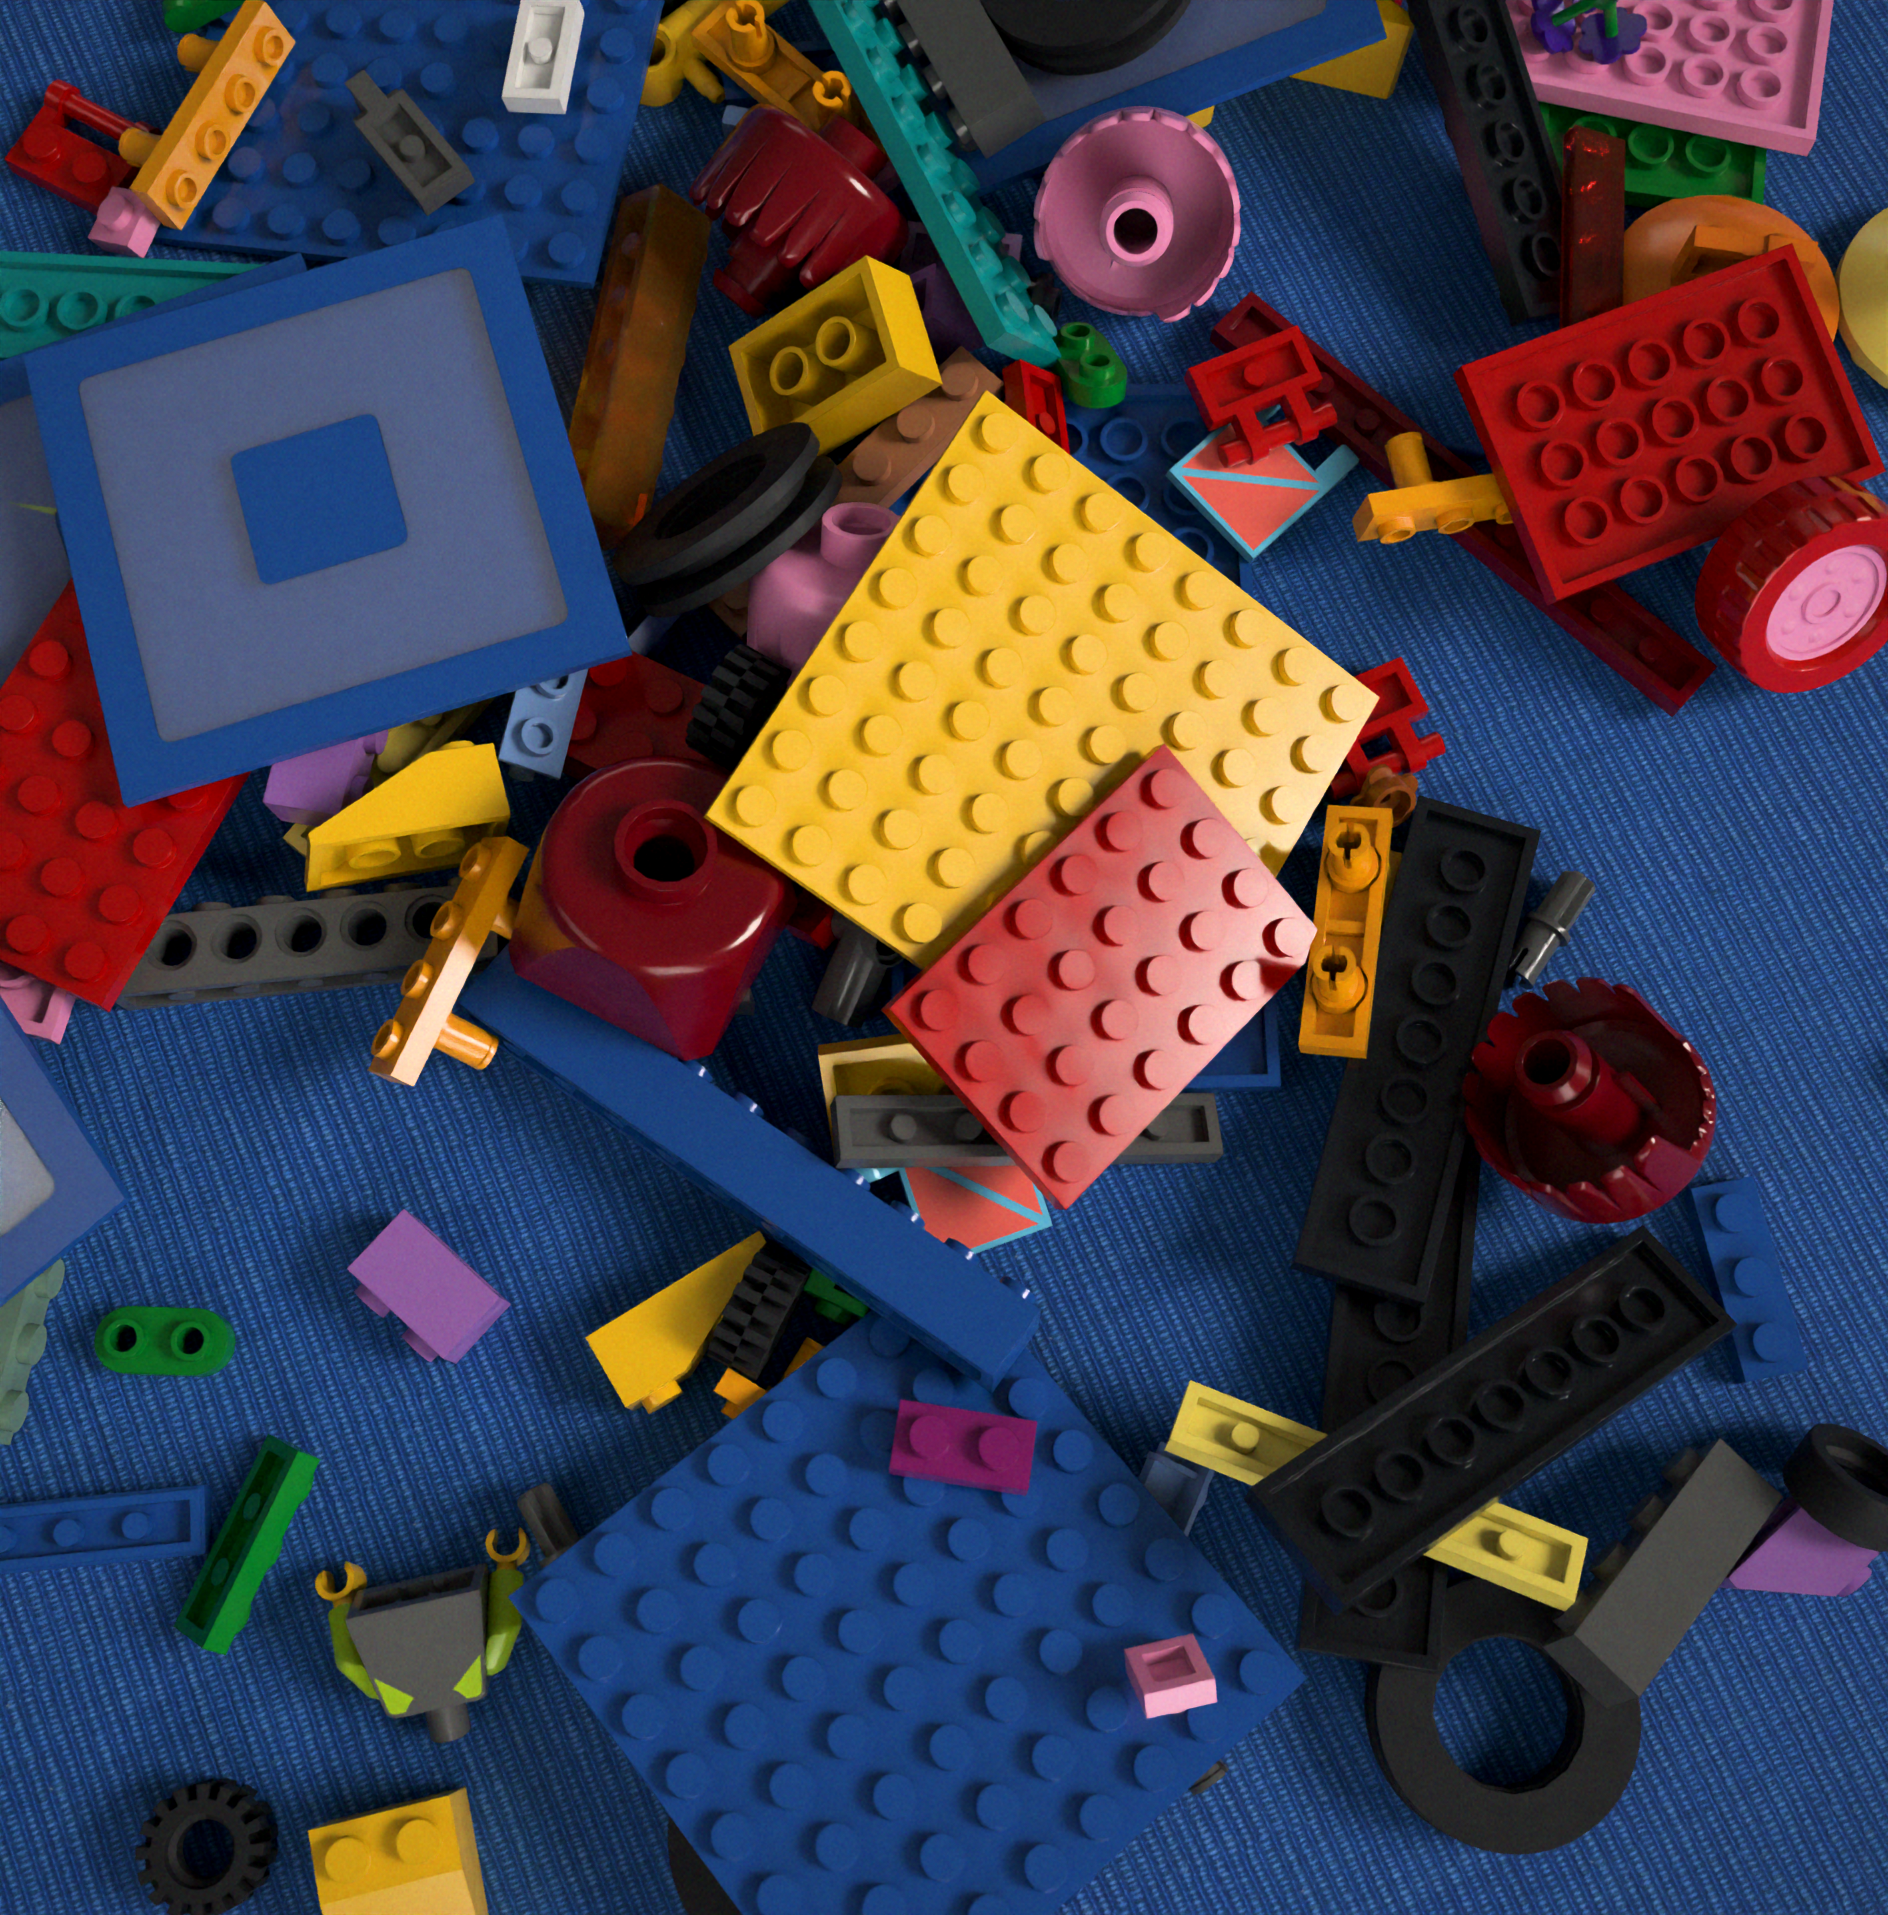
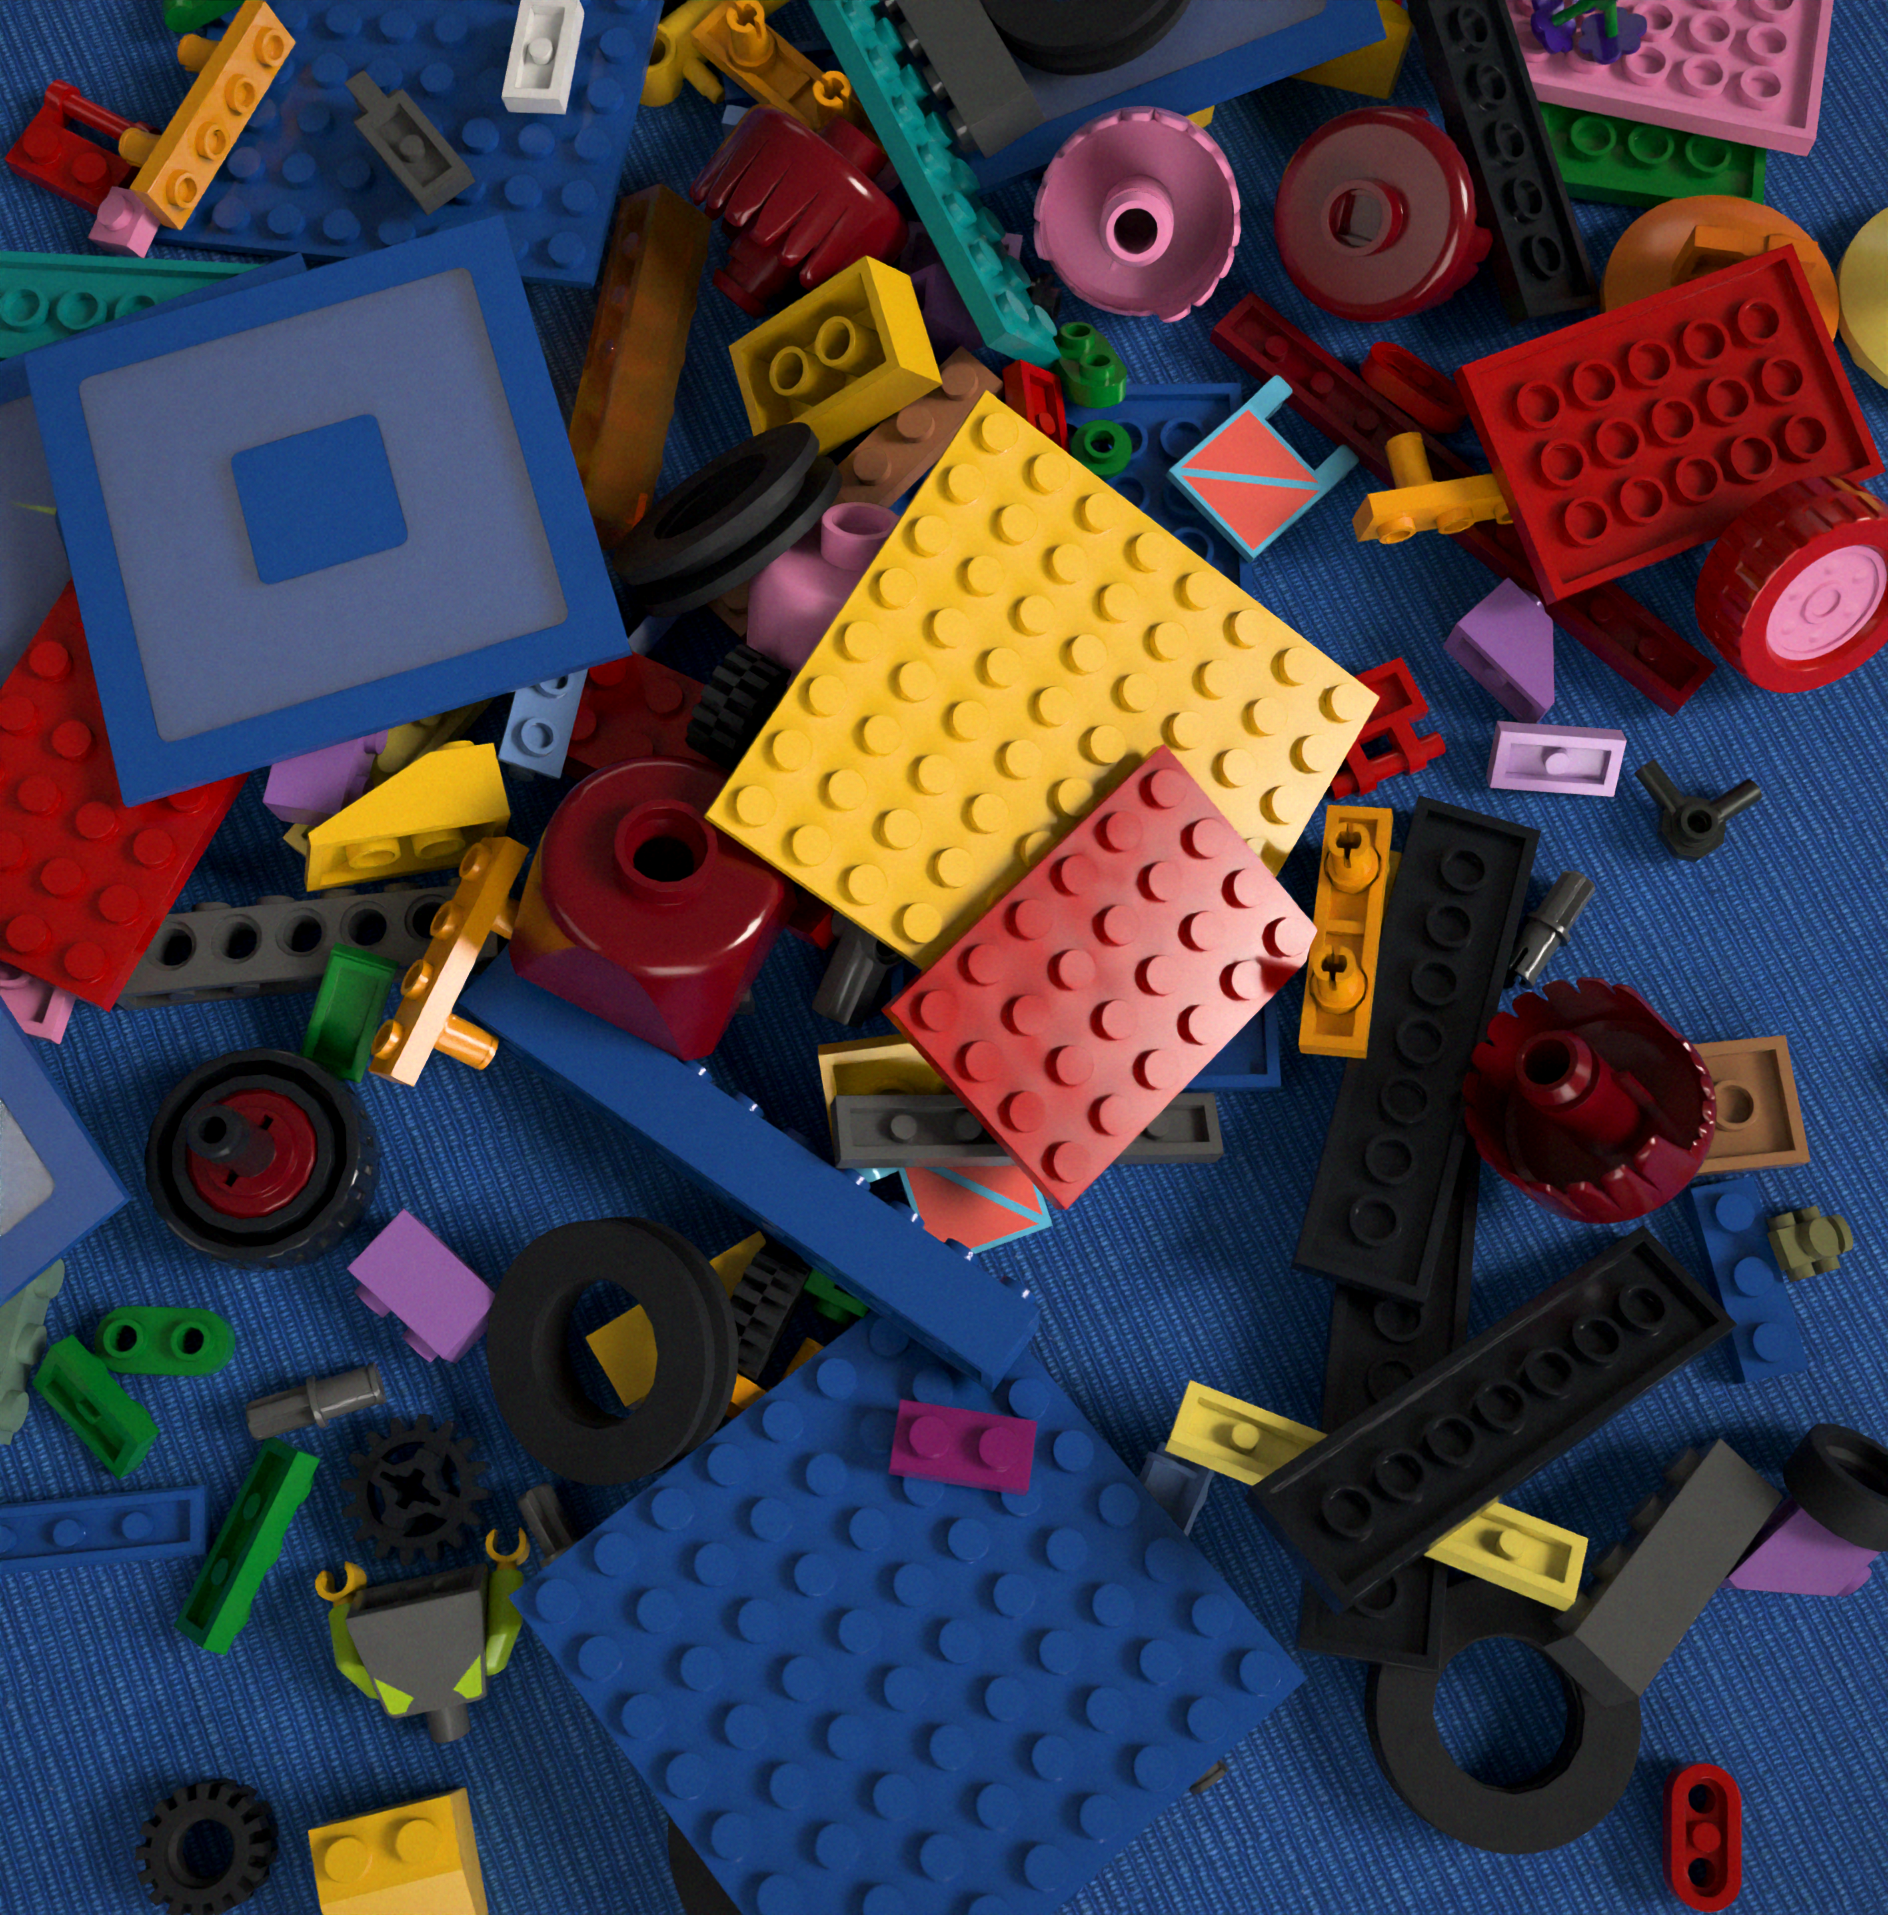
bright pink plate [1124,1633,1217,1719] -> none
red plate [1184,325,1337,468] -> none
dark orange plate [1349,764,1418,828] -> none
clear red tile [1560,124,1625,329] -> none
none -> green plate [32,1334,160,1480]
none -> black wheel [144,1047,382,1273]
none -> dark grey axle [245,1362,387,1440]
none -> green tile [300,942,399,1083]
none -> black gear [340,1414,494,1566]
none -> black tyre [487,1216,739,1485]
none -> green plate [1071,420,1132,480]
none -> dark red piece [1273,106,1493,323]
none -> red plate [1360,342,1469,435]
none -> medium lavender slope [1443,577,1555,724]
none -> lavender plate [1486,721,1627,797]
none -> pearl dark grey piece [1634,759,1762,863]
none -> red plate [1662,1761,1742,1912]
none -> medium nougat plate [1692,1035,1811,1177]
none -> olive piece [1766,1205,1853,1283]

